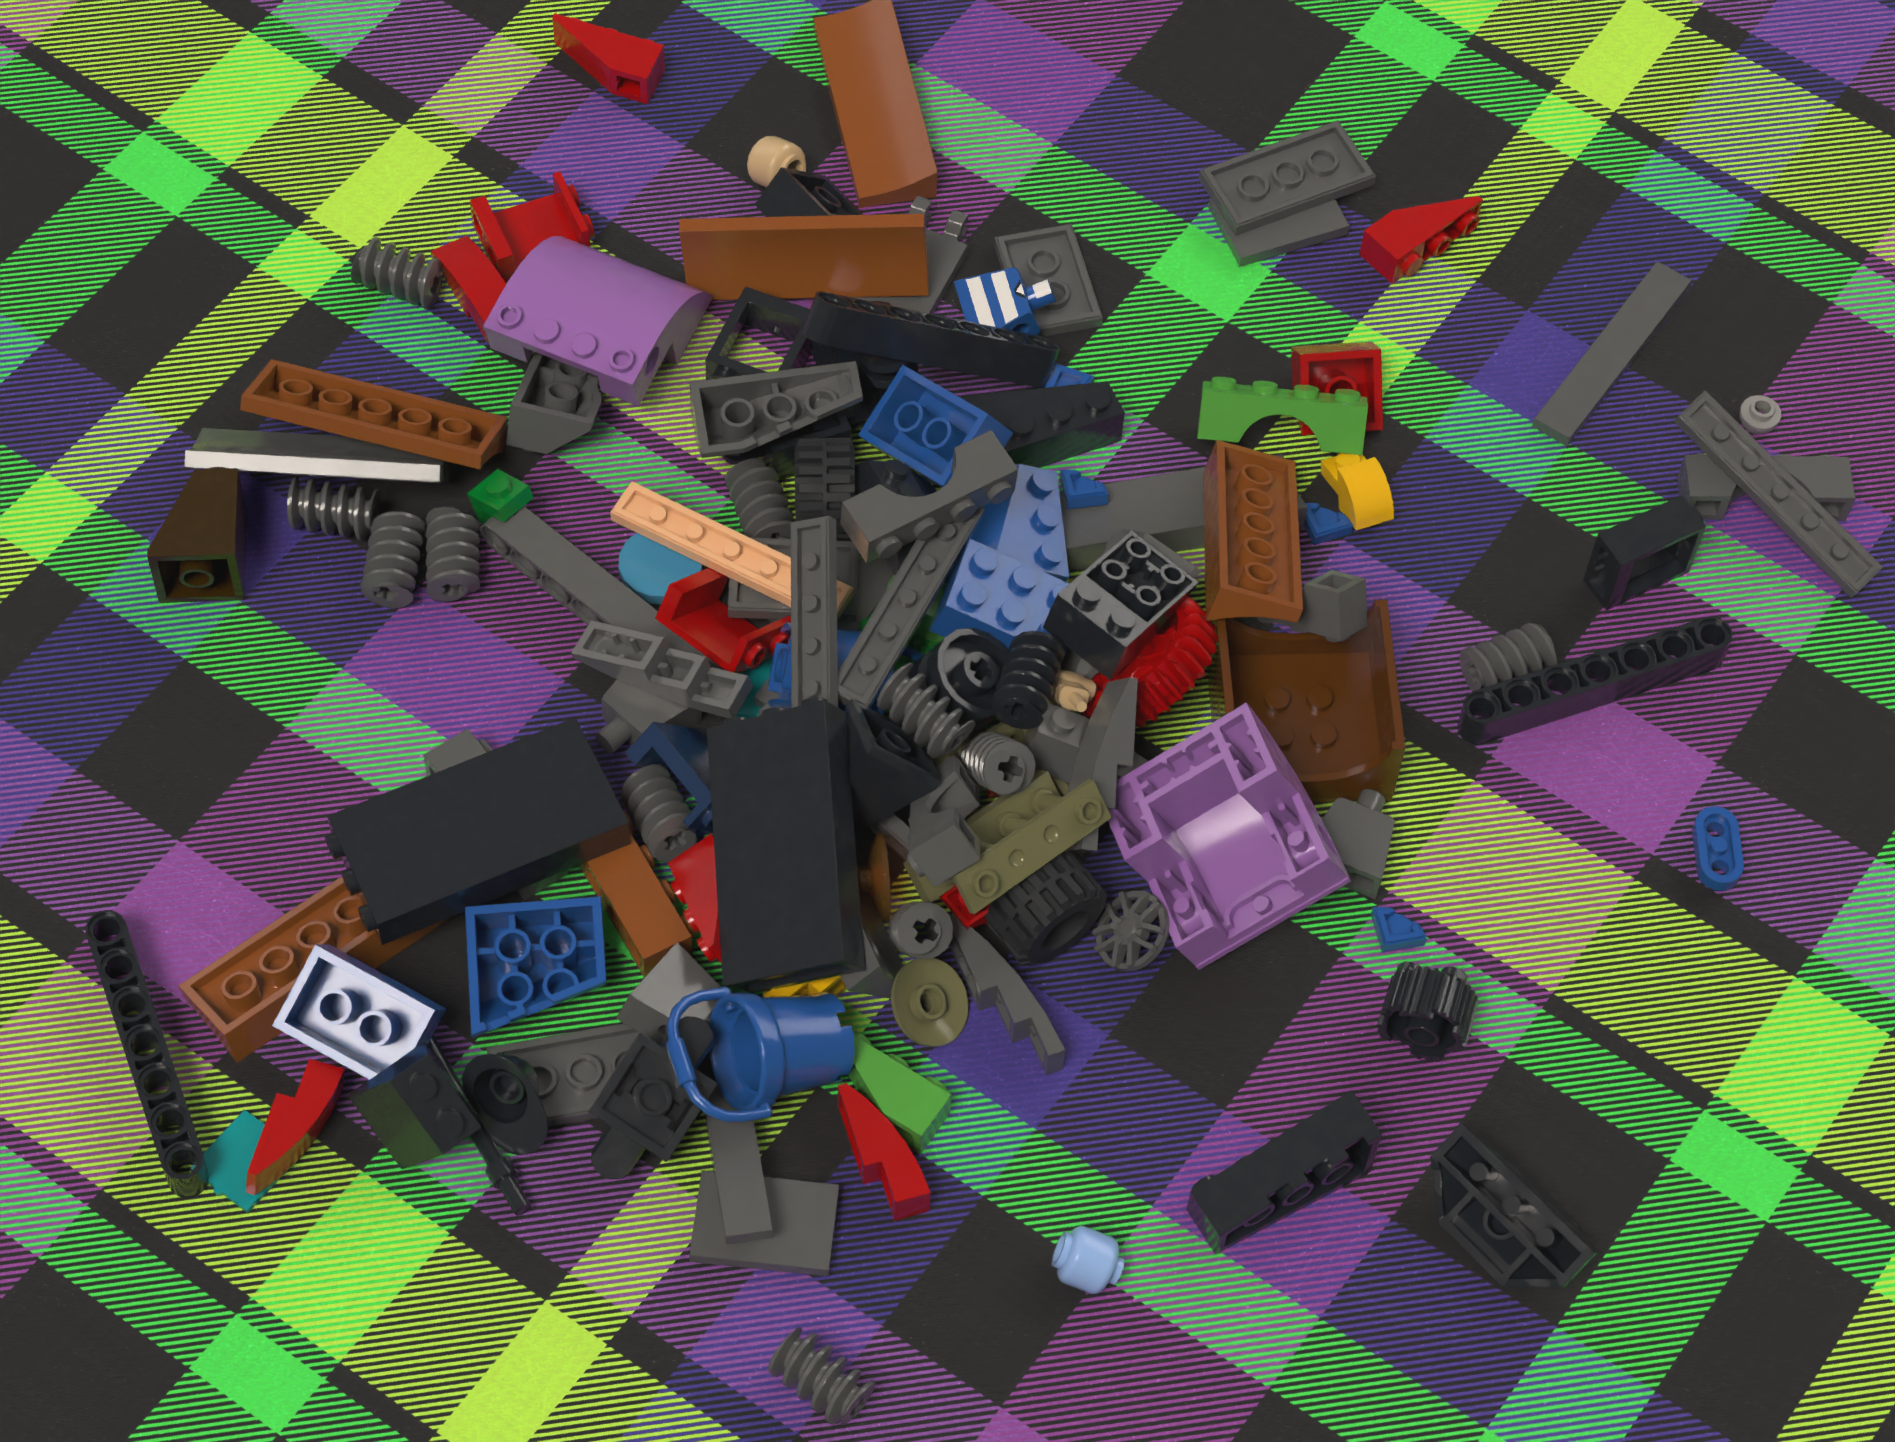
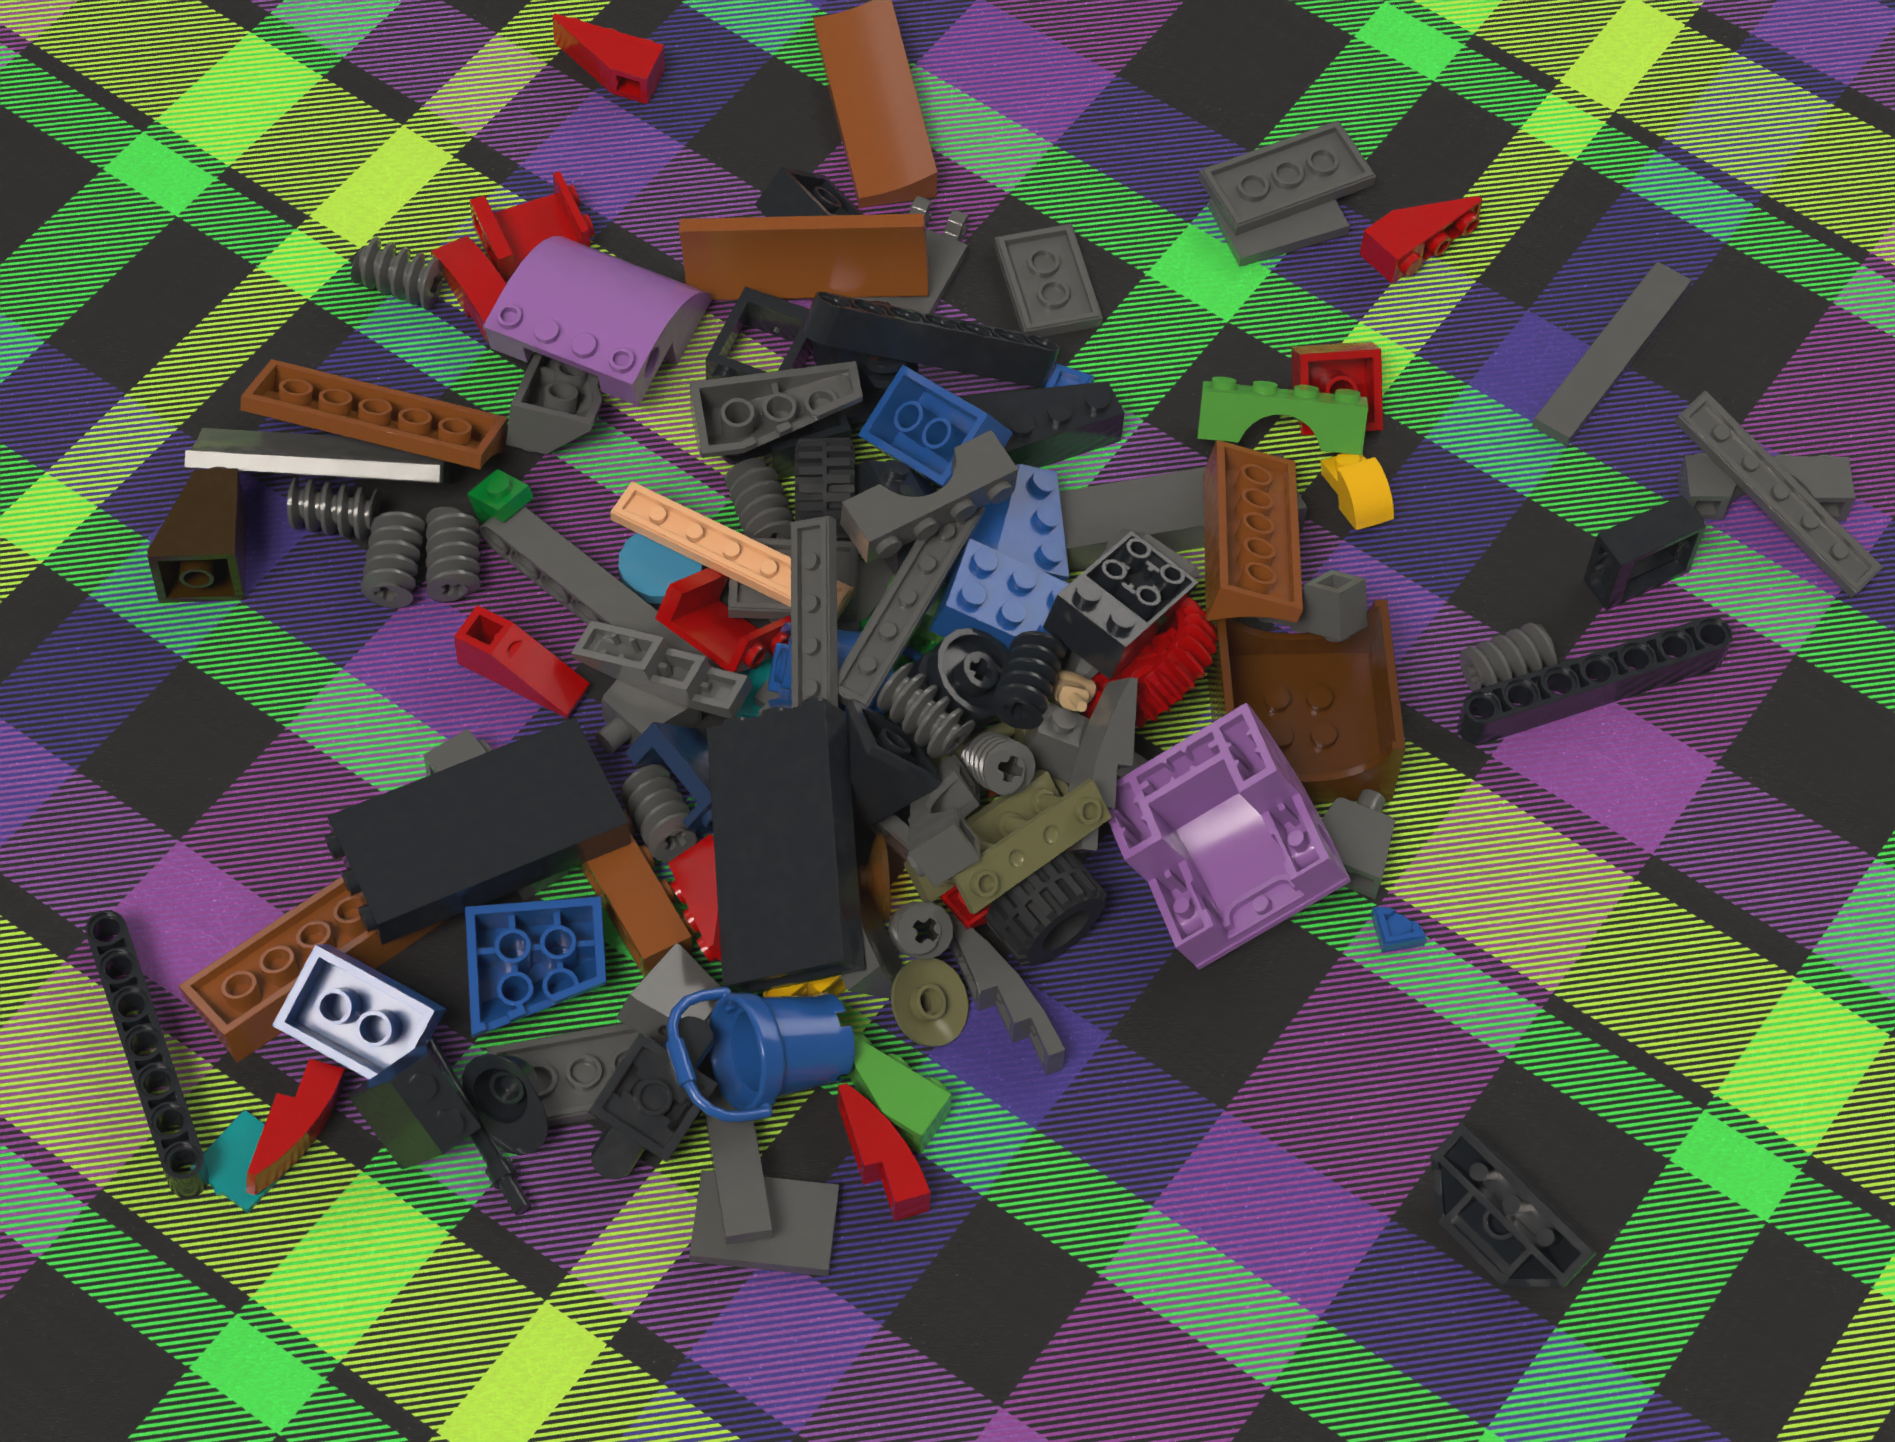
tan head [747,136,806,188] -> none
dark grey piece [768,1327,876,1426] -> none
blue torso [954,267,1056,335] -> none
light blue head [1051,1226,1124,1294] -> none
blue tile [1060,470,1109,509] -> none
dark grey wheel [1092,890,1169,972] -> none
black wedge [1186,1090,1382,1255] -> none
blue tile [1304,503,1353,545] -> none
black brick [1377,961,1478,1062] -> none
blue plate [1692,806,1744,891] -> none
light grey plate [1739,395,1781,435] -> none
none -> red slope [454,605,590,719]

